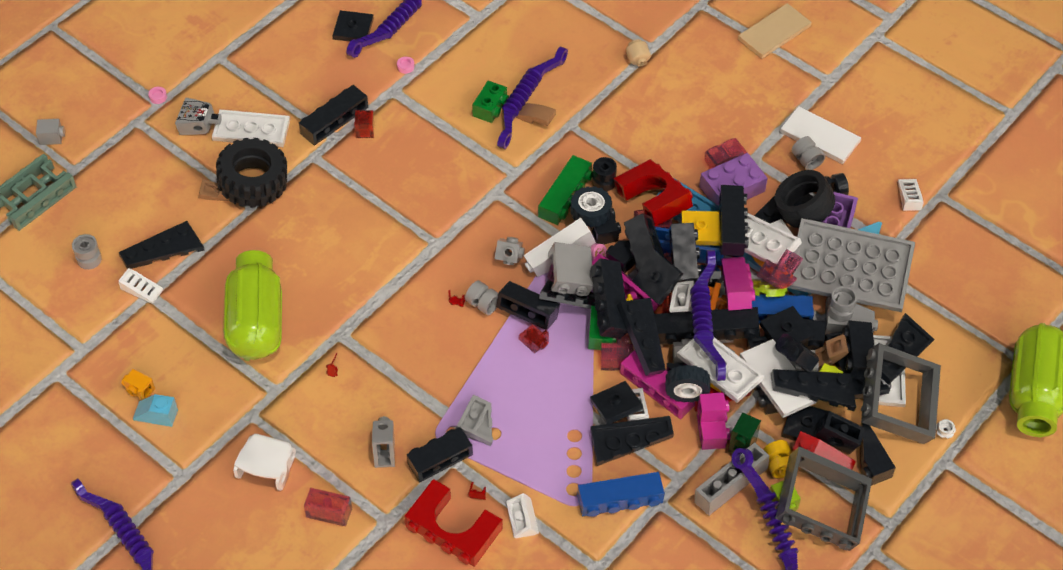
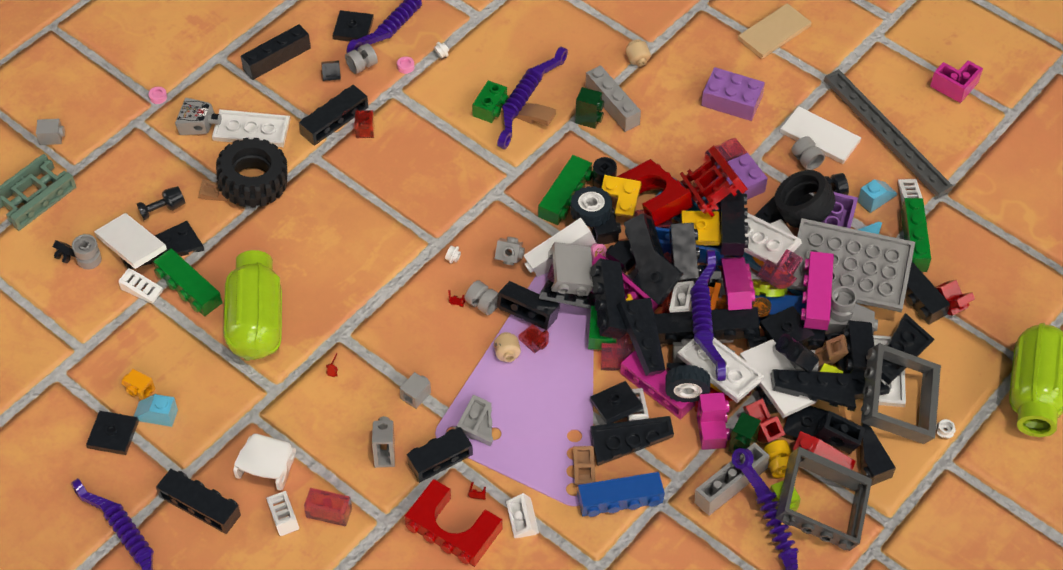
none -> black tile [52,240,75,263]
none -> black plate [86,410,139,455]
none -> white tile [94,213,167,269]
none -> black piece [136,186,186,220]
none -> green brick [153,248,222,317]
none -> black brick [156,469,241,534]
none -> black brick [241,24,311,80]
none -> white slope [266,491,299,536]
none -> black tile [321,60,341,81]
none -> light grey wheel [345,43,378,74]
none -> light grey brick [399,372,431,409]
none -> white plate [434,42,449,58]
none -> white plate [445,246,461,263]
none -> tan head [494,332,521,362]
none -> medium nougat slope [573,446,595,485]
none -> dark green brick [575,87,604,129]
none -> light grey brick [585,65,641,132]
none -> yellow plate [602,175,641,218]
none -> red fence [680,145,748,217]
none -> medium lavender brick [701,67,765,121]
none -> red brick [743,398,786,443]
none -> clear orange tile [752,297,771,317]
none -> dark pink brick [801,251,834,330]
none -> dark grey plate [824,69,953,198]
none -> medium azure slope [858,179,898,213]
none -> green brick [901,198,932,272]
none -> black brick [905,262,950,325]
none -> dark pink brick [930,60,983,103]
none -> brick [936,280,975,316]

